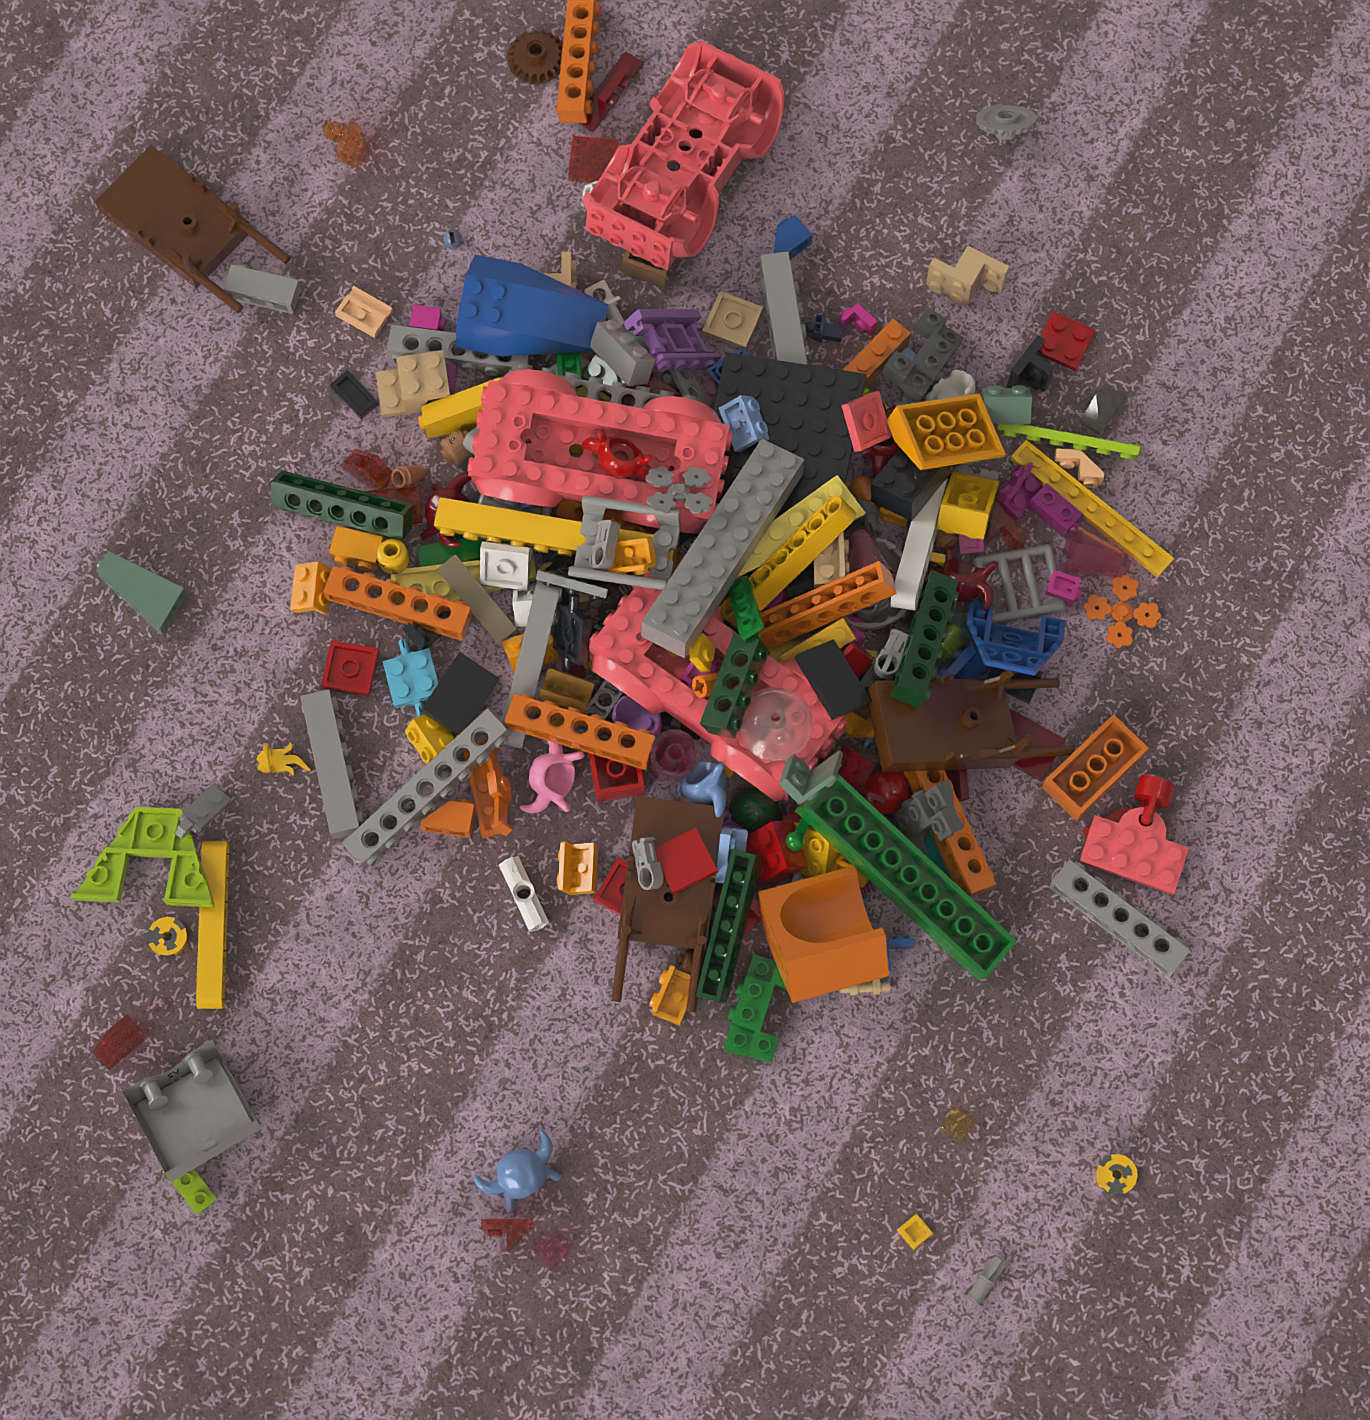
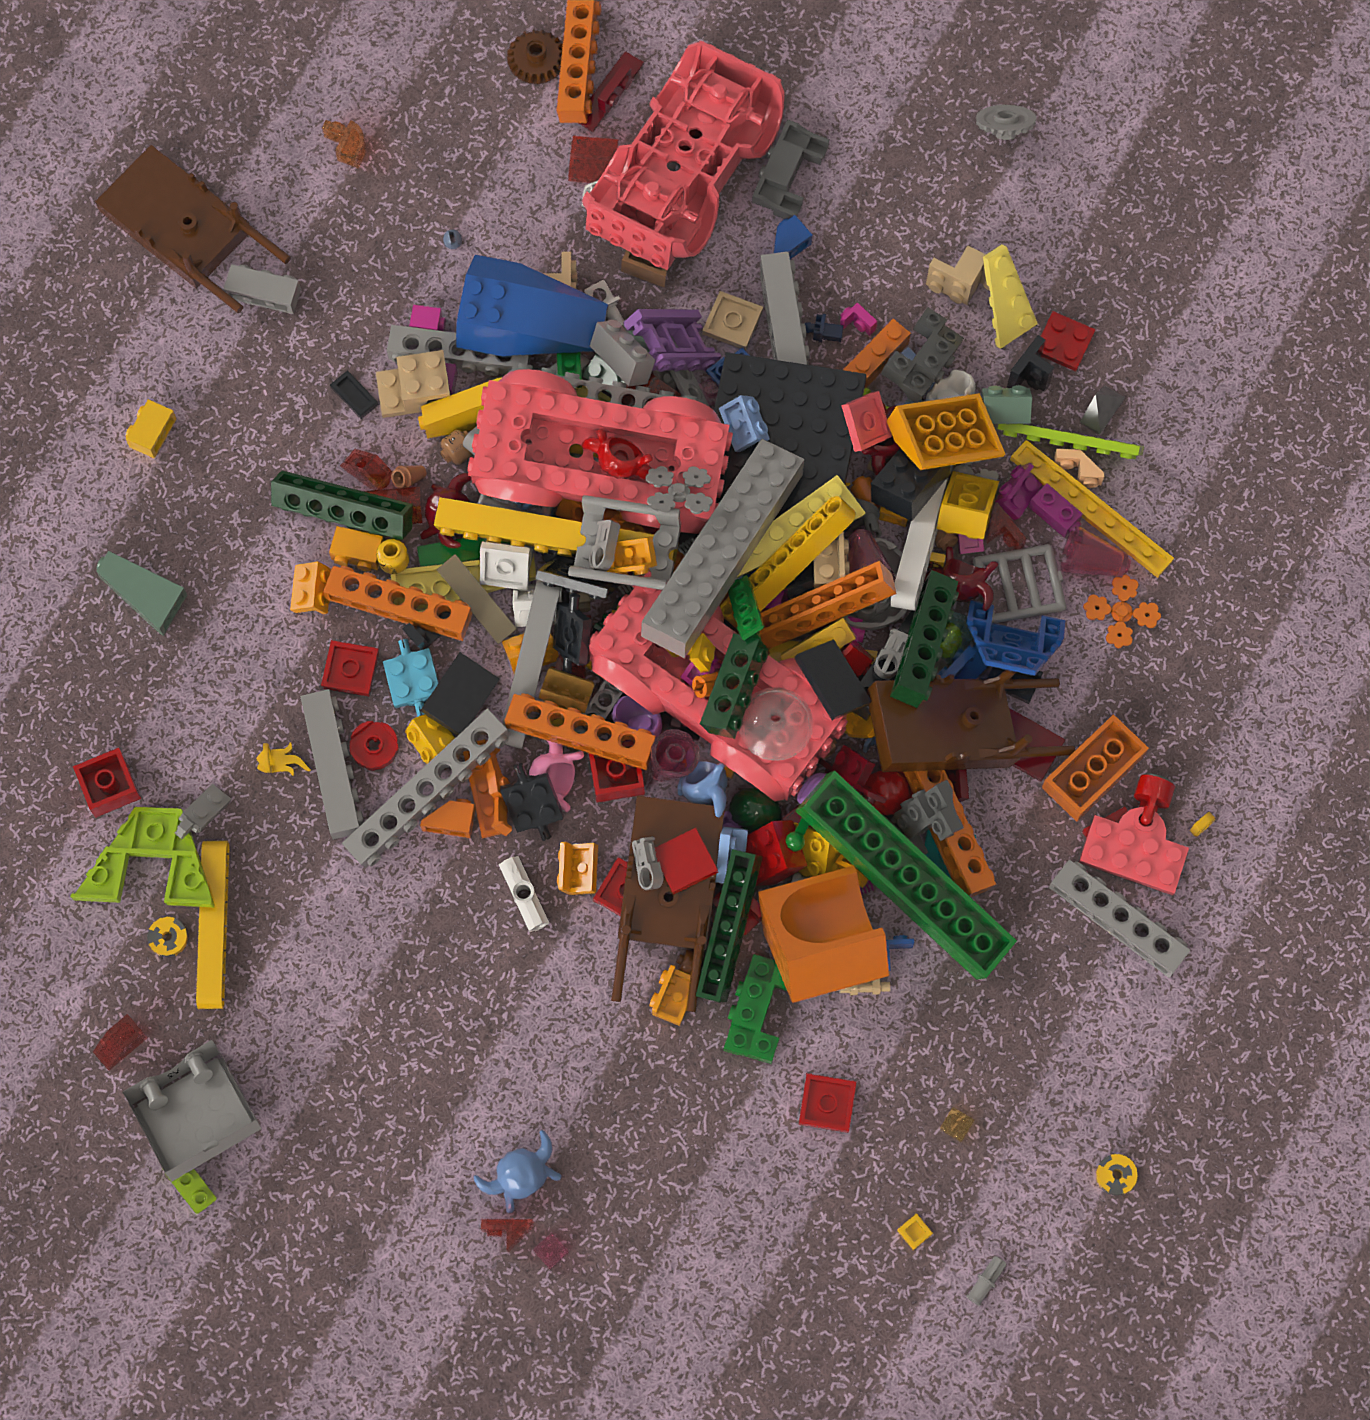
light nougat plate [335,286,393,338] -> none
sand green bracket [779,750,843,805] -> none
dark pink bracket [1045,570,1083,607] -> none
none -> red brick [73,748,141,818]
none -> yellow brick [125,399,177,459]
none -> red plate [349,721,399,771]
none -> black plate [500,763,564,841]
none -> dark grey bracket [752,119,830,219]
none -> red plate [798,1073,856,1133]
none -> light yellow wing [983,245,1038,349]
none -> yellow tile [1189,811,1215,837]

